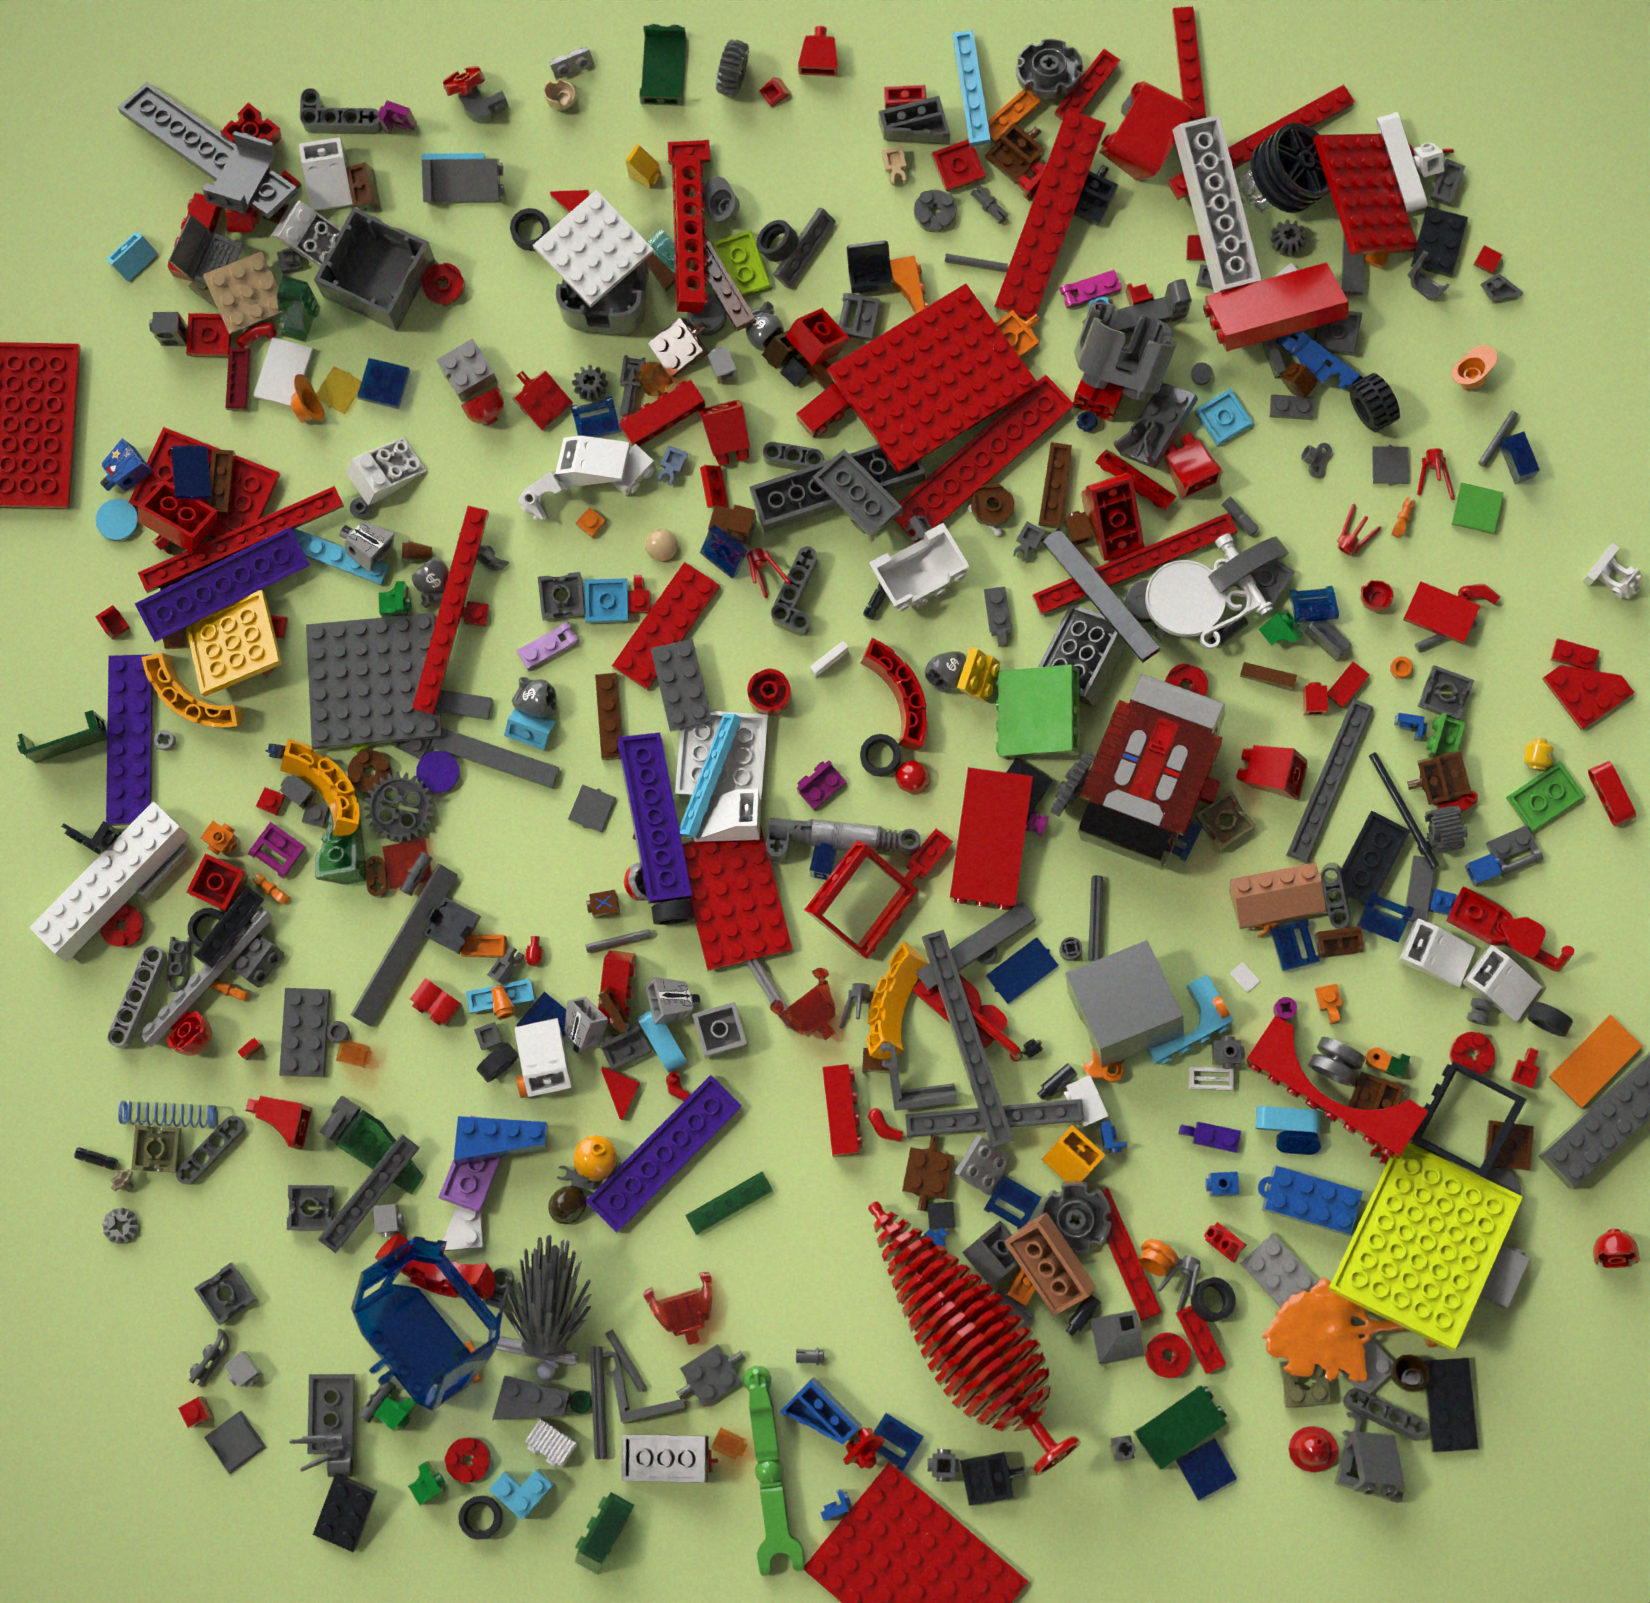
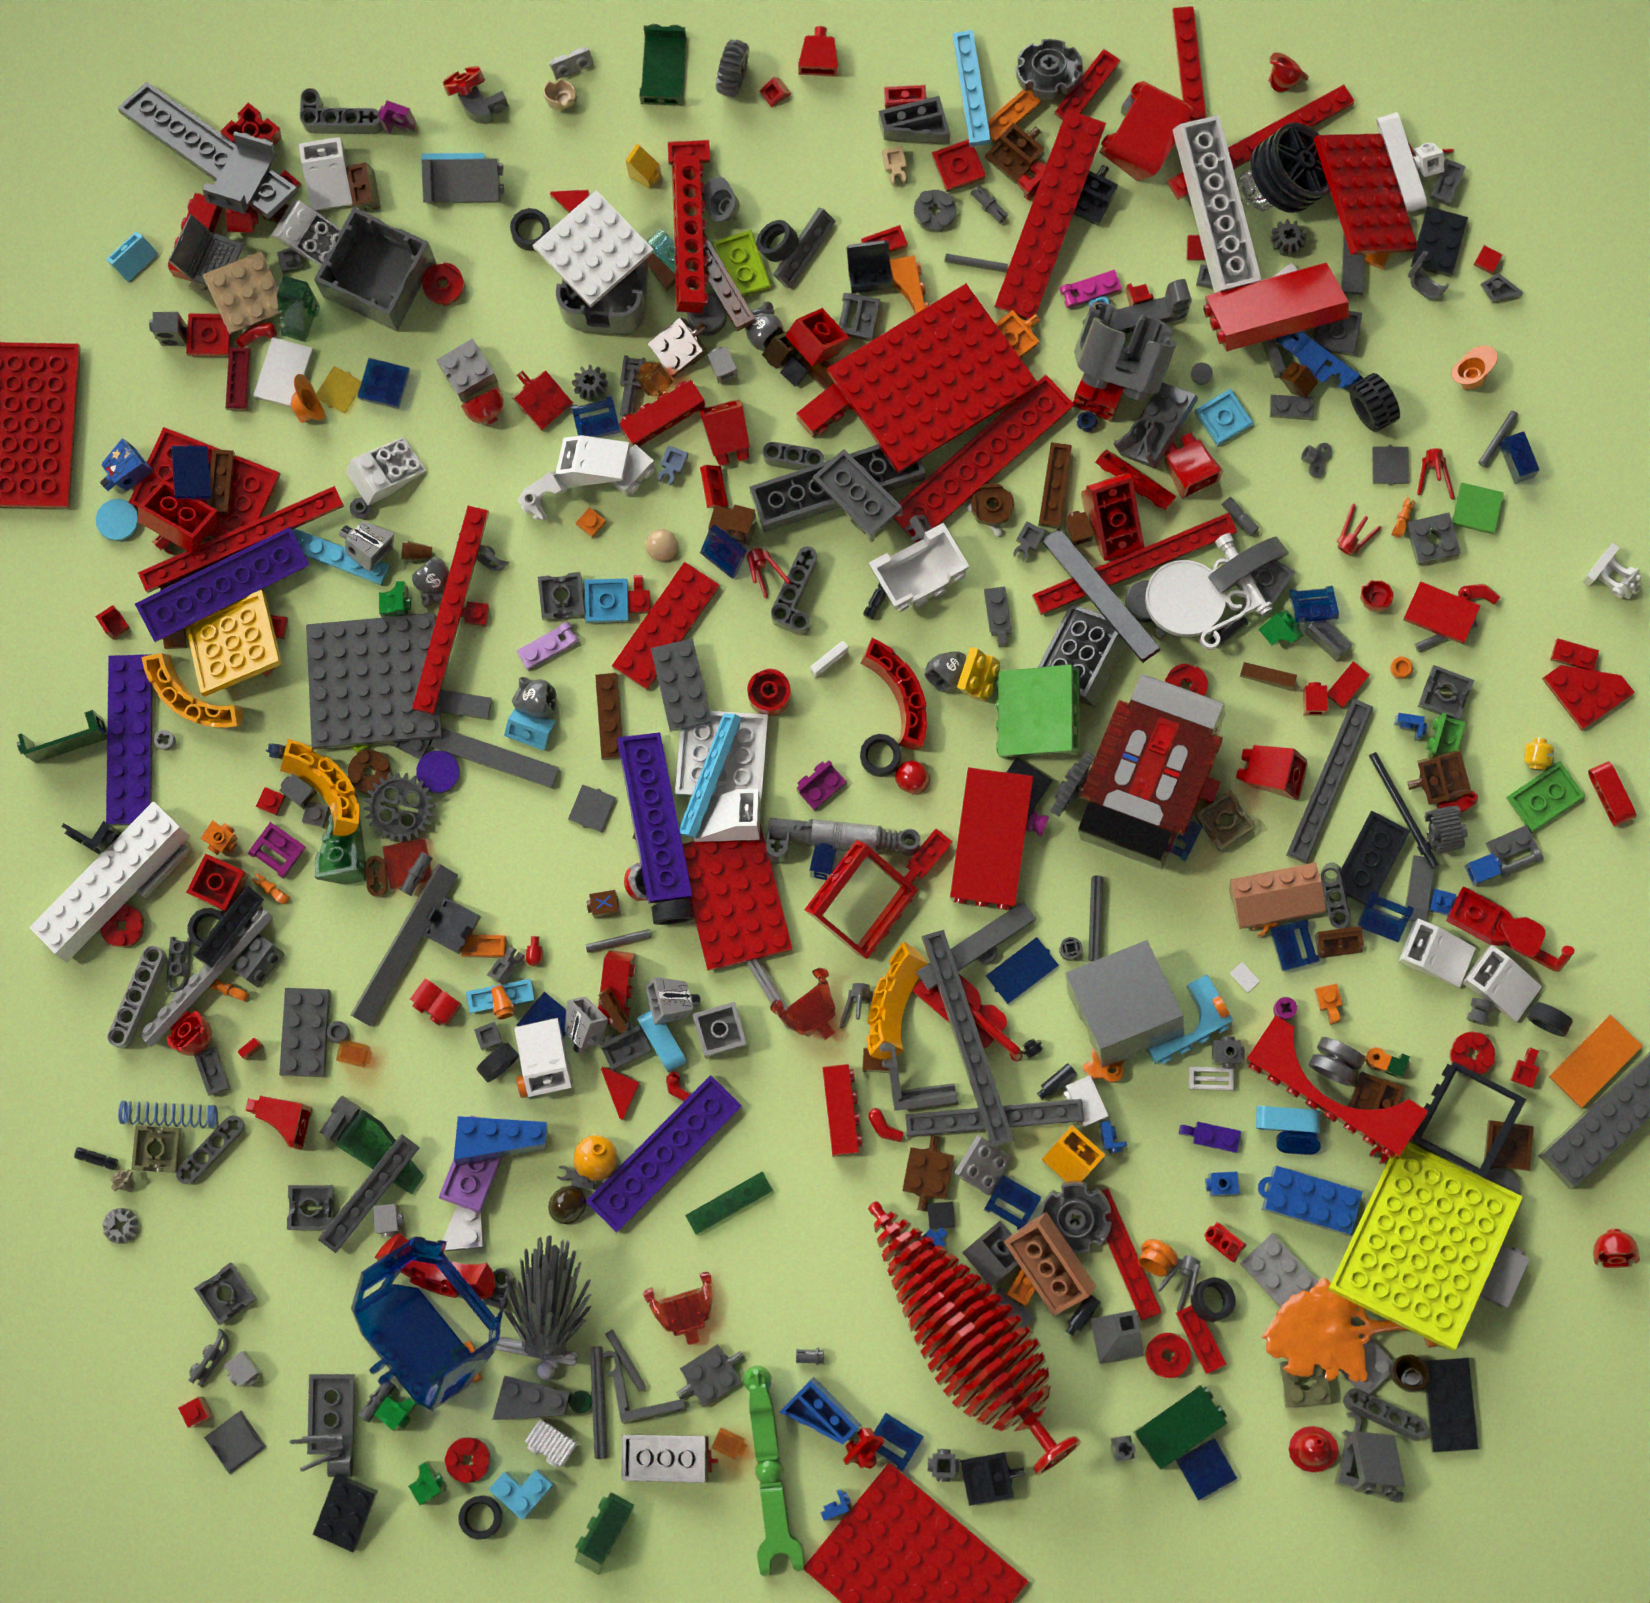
none -> dark grey plate [194,1047,230,1096]
none -> red plate [861,225,907,253]
none -> red helmet [1268,52,1309,92]
none -> dark grey brick [1406,513,1461,565]

